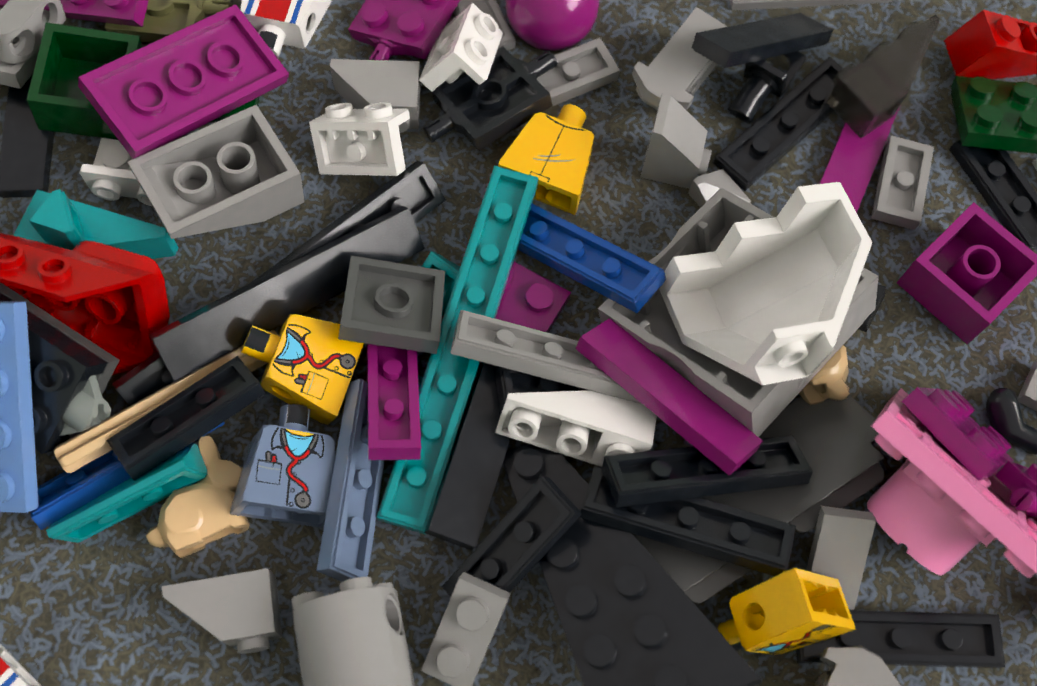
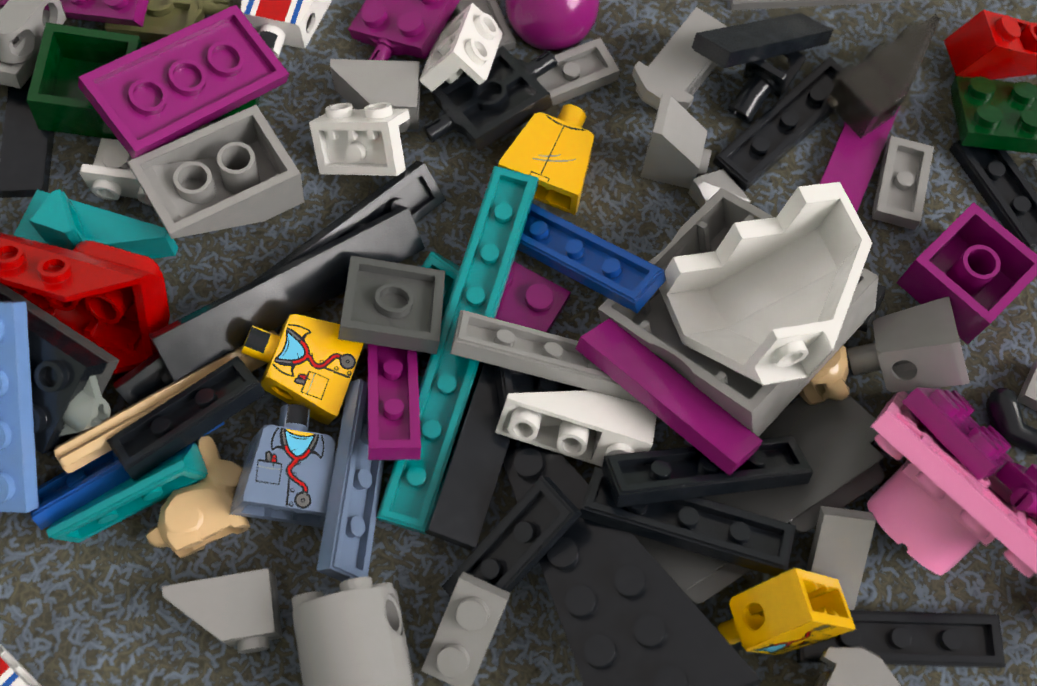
none -> light grey torso [847,297,970,393]

